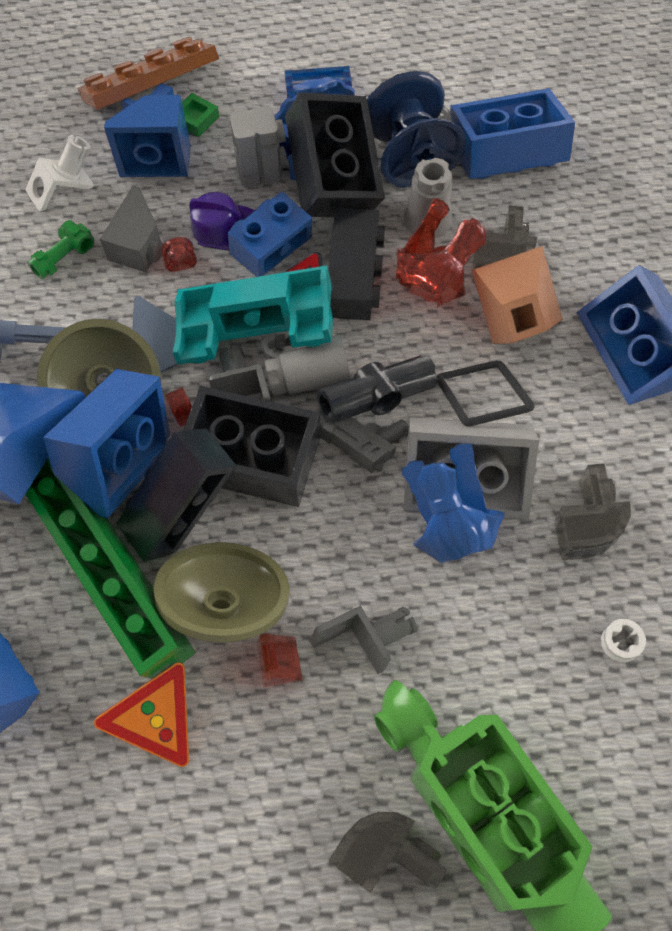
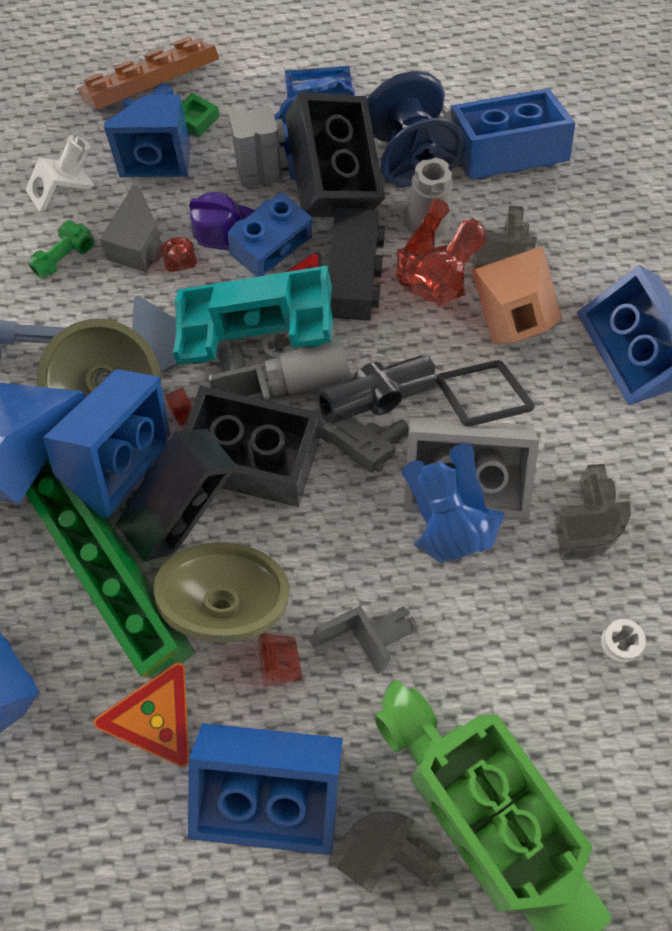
none -> blue slope [188,723,343,855]

